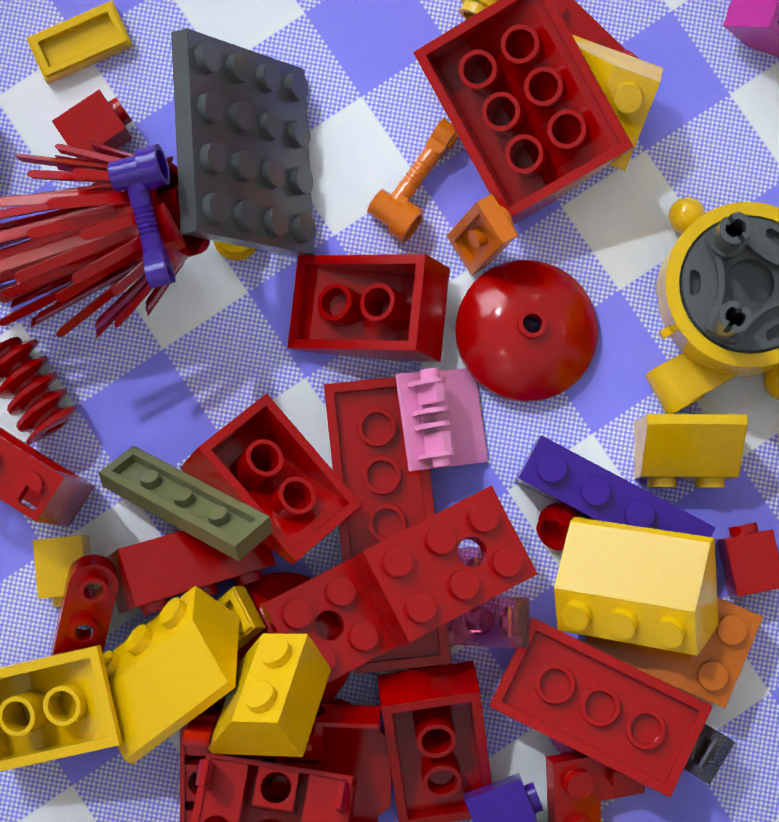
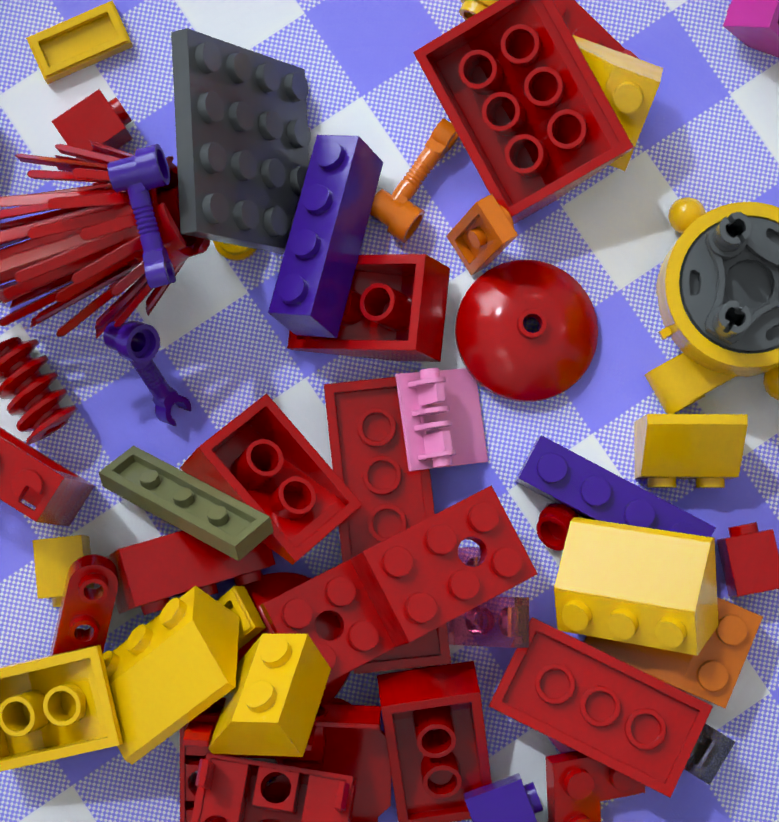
none -> dark purple brick [103,321,191,426]
none -> dark purple brick [268,135,384,338]

